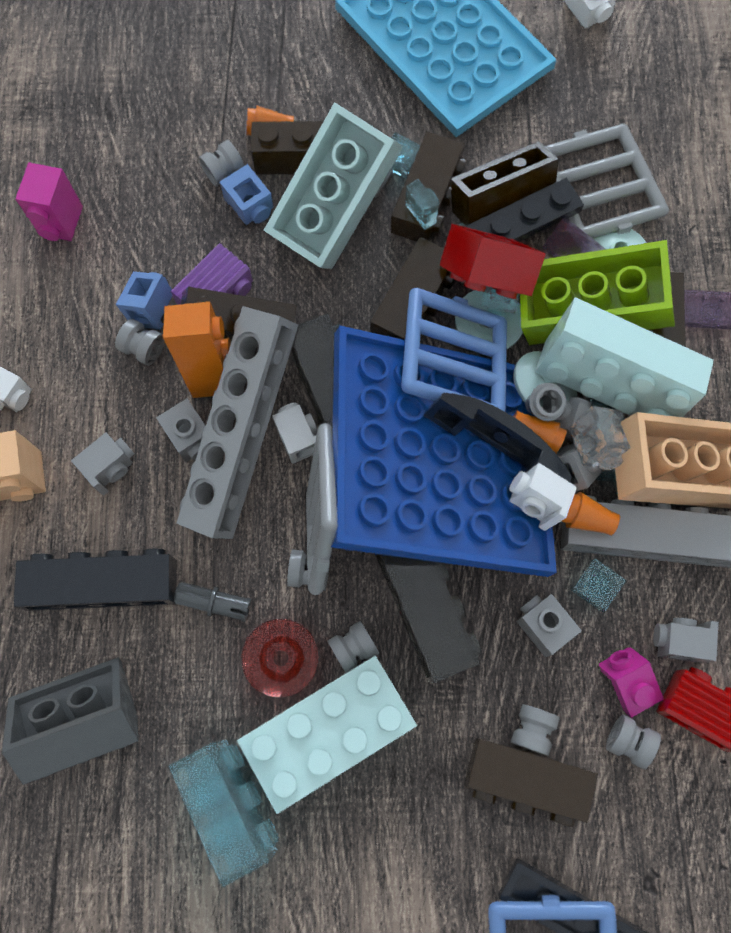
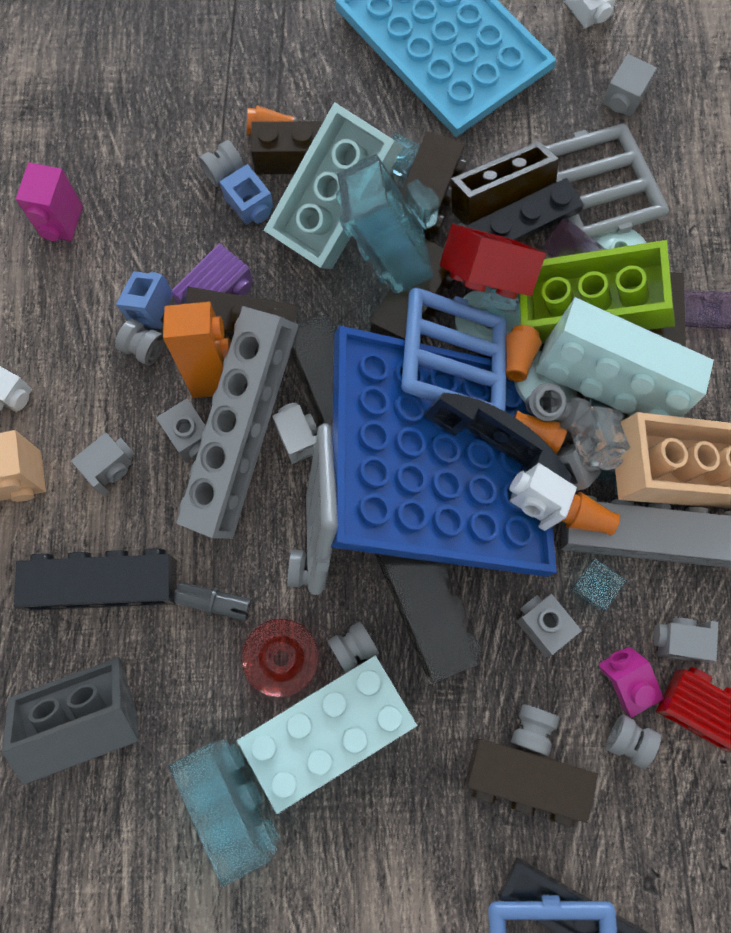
none -> clear light blue brick [336,154,434,294]
none -> orange cone [506,325,542,382]
none -> light grey brick [602,54,657,118]

